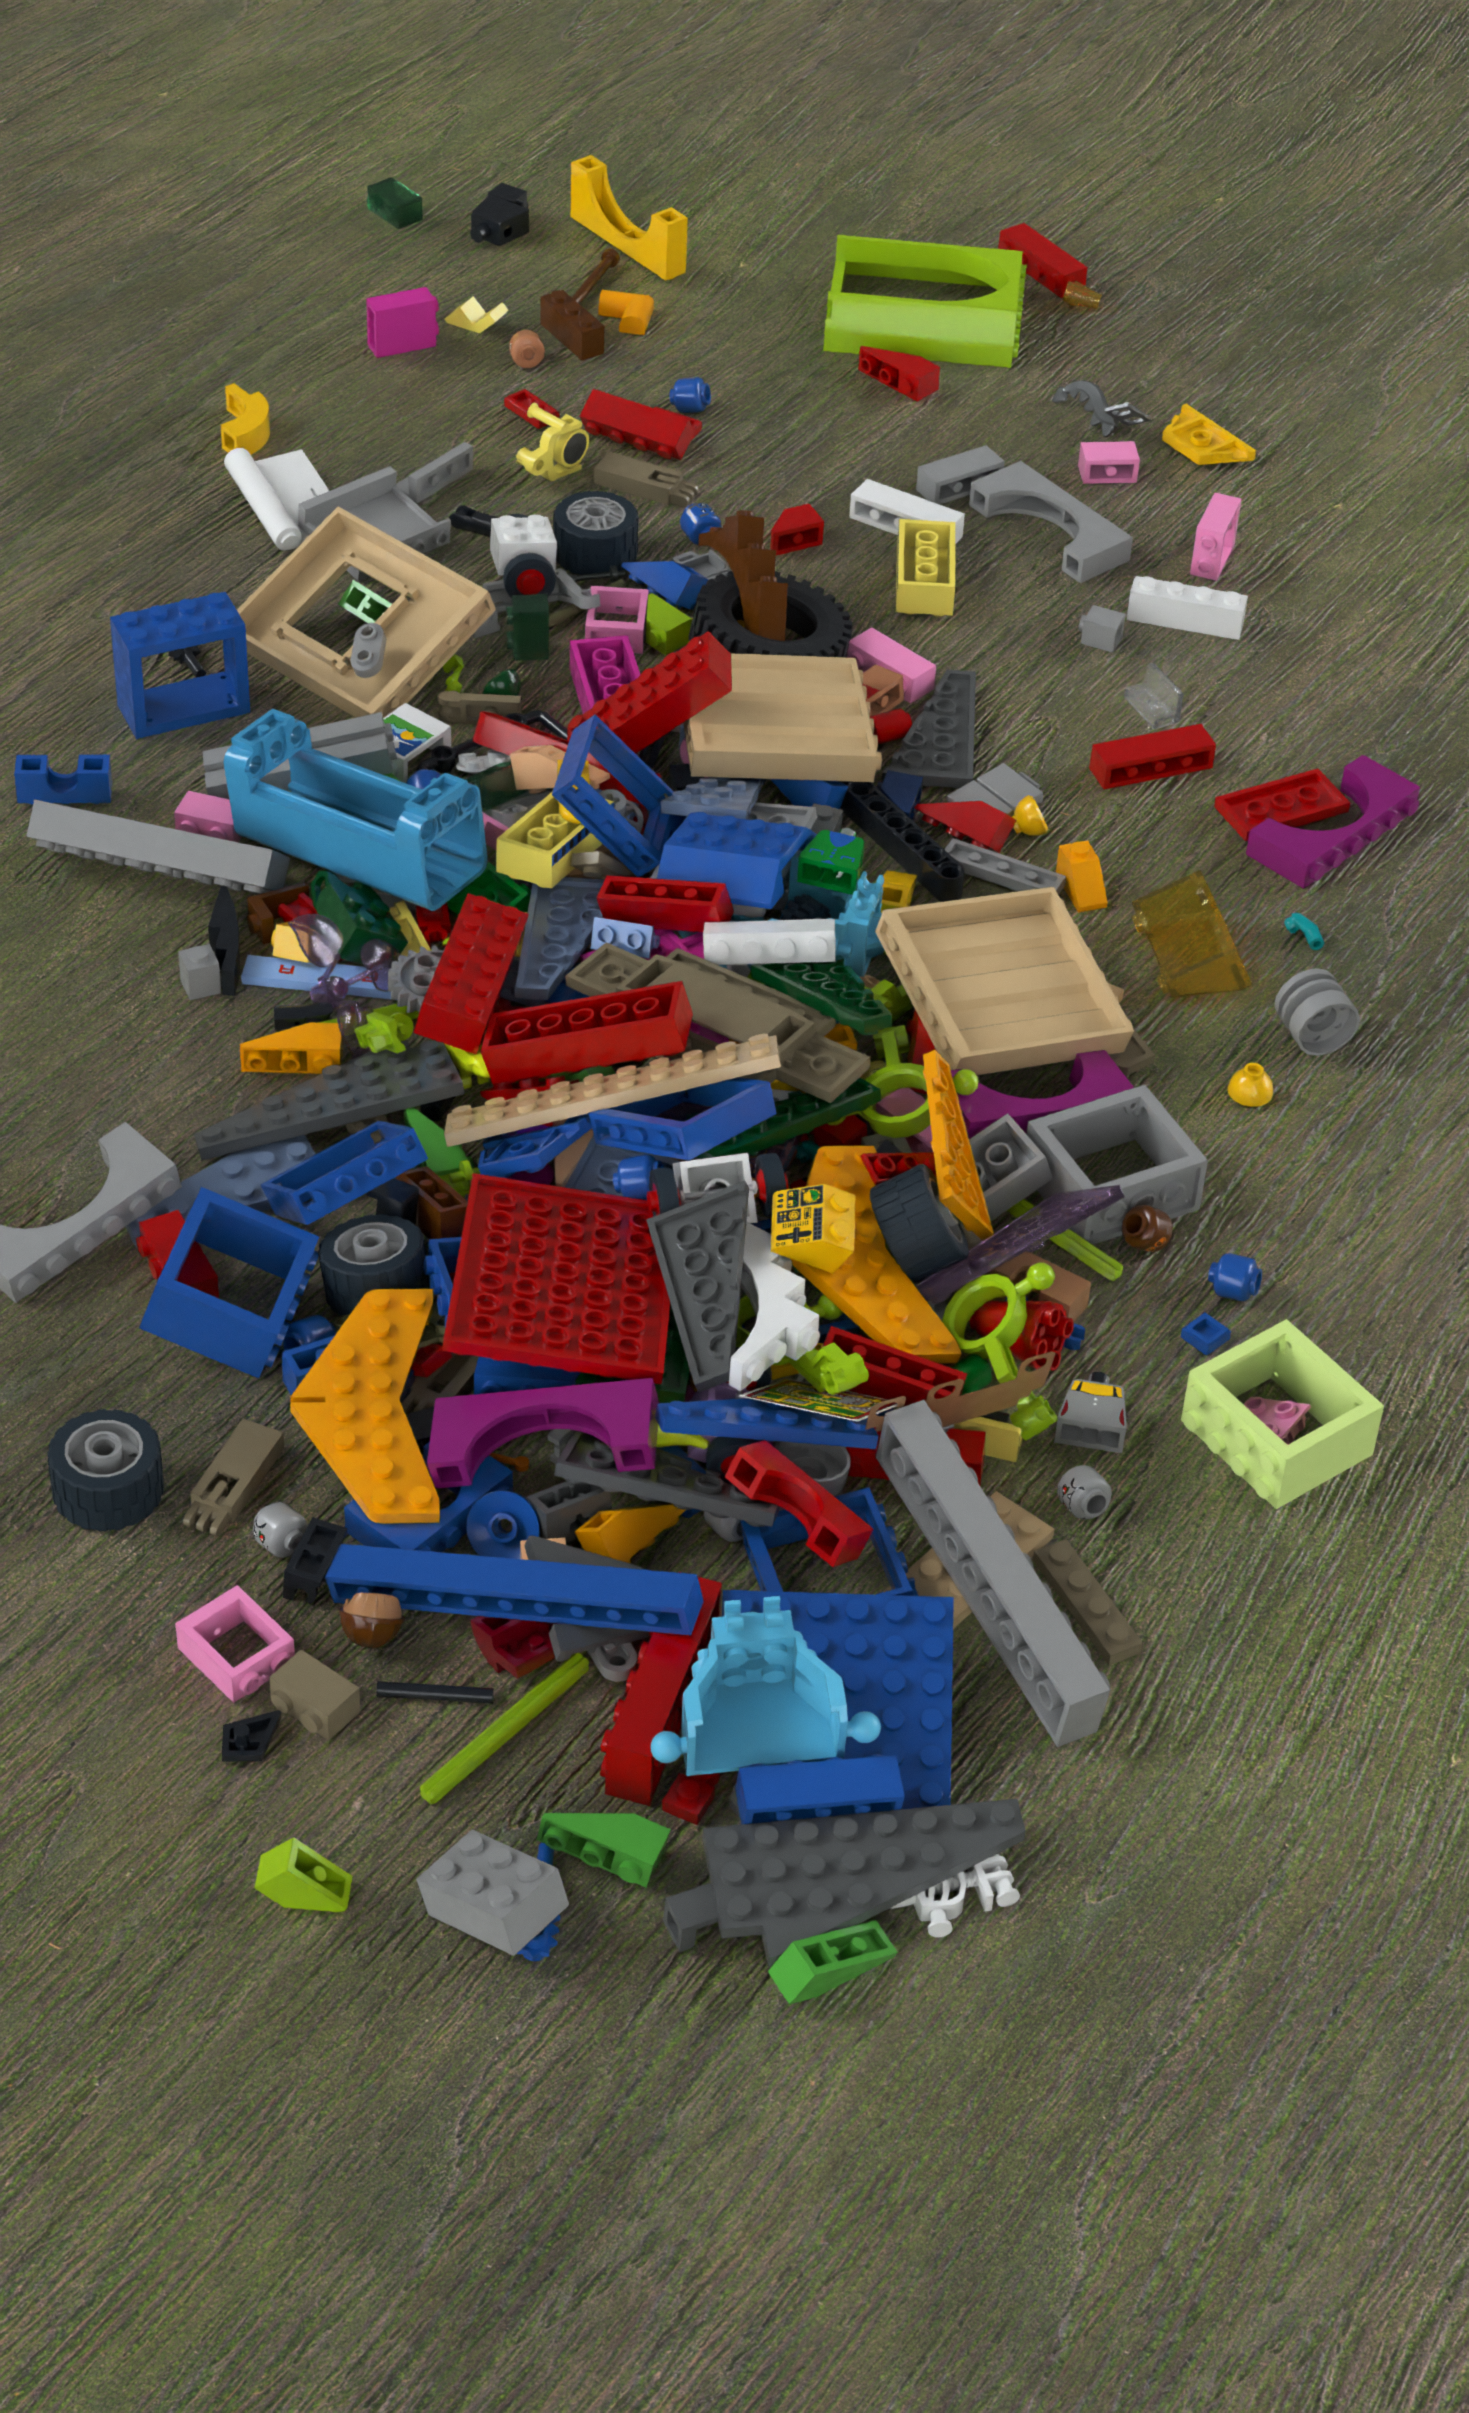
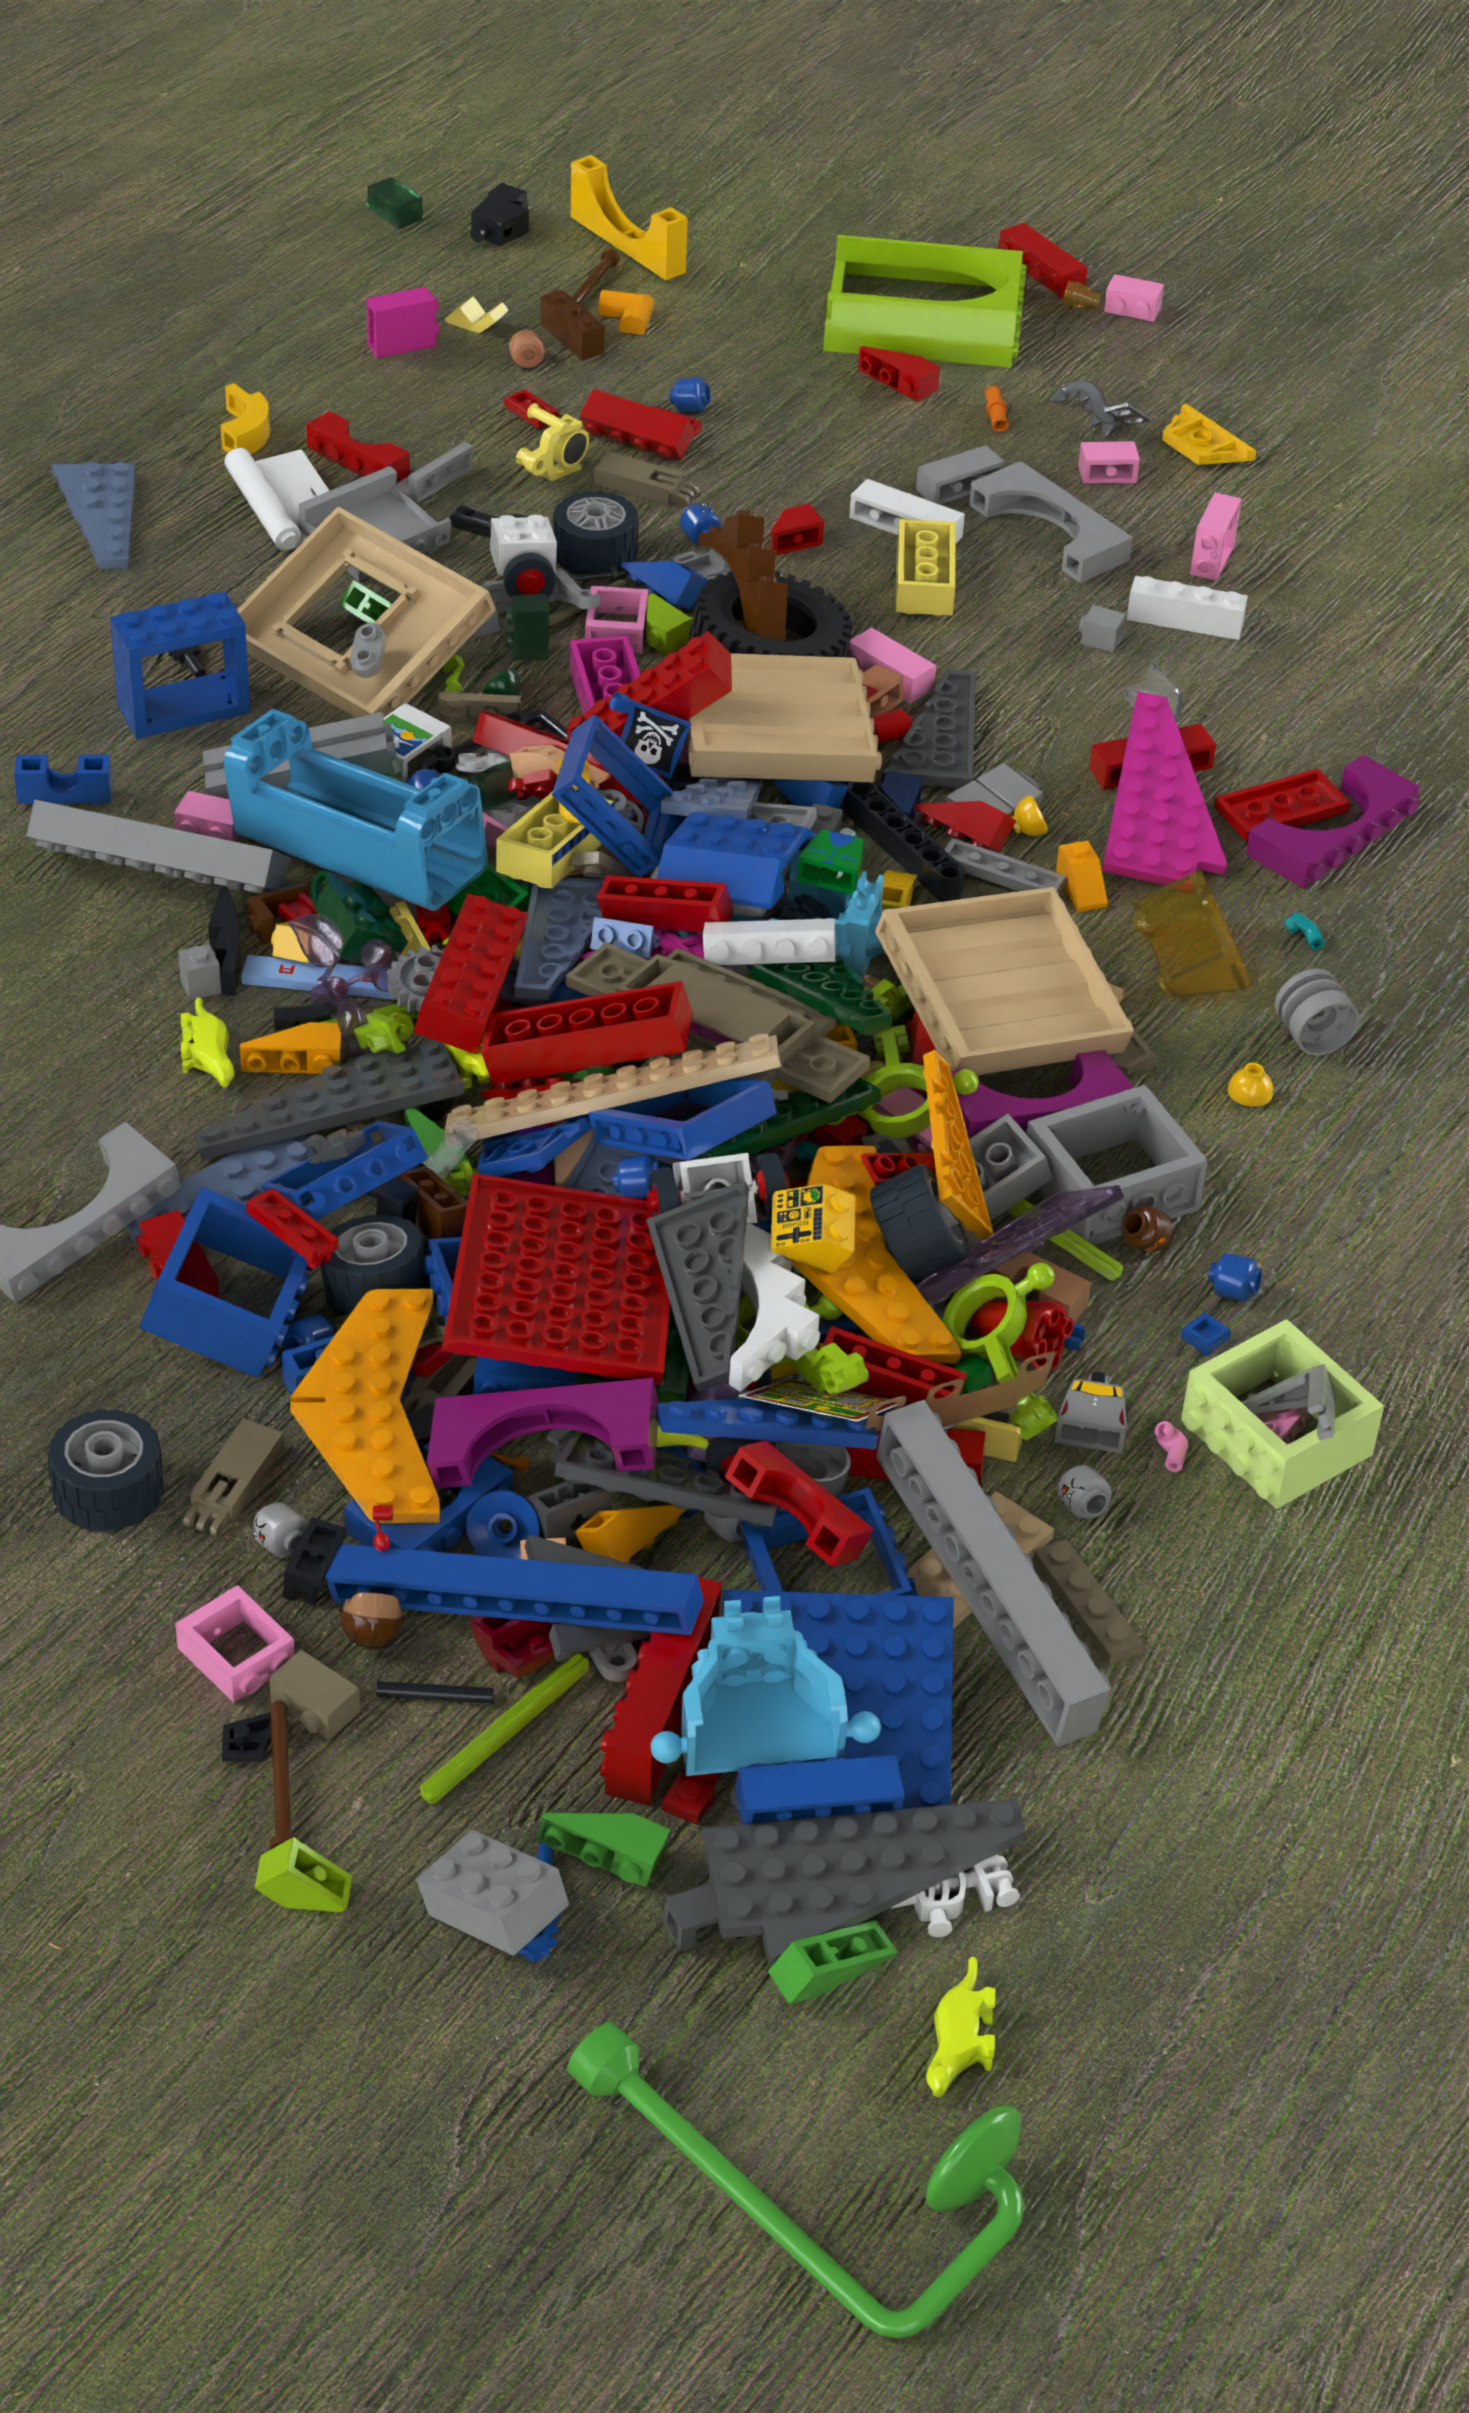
none -> sand blue wing [51,462,136,569]
none -> neon yellow animal [181,997,235,1088]
none -> red hinge [245,1188,339,1269]
none -> reddish brown bar [270,1701,298,1850]
none -> dark grey plate [302,1129,367,1164]
none -> red arch [306,411,410,484]
none -> red piece [373,1505,394,1552]
none -> clear leg [422,1118,478,1180]
none -> red plate [508,769,557,800]
none -> bright green piece [567,2022,1024,2339]
none -> flag [609,692,691,779]
none -> neon yellow animal [926,1957,996,2097]
none -> orange pin [984,386,1009,432]
none -> dark pink wing [1101,691,1227,891]
none -> bright pink brick [1104,274,1164,322]
none -> bright pink arm [1155,1421,1189,1472]
none -> light grey hinge [1241,1364,1336,1441]

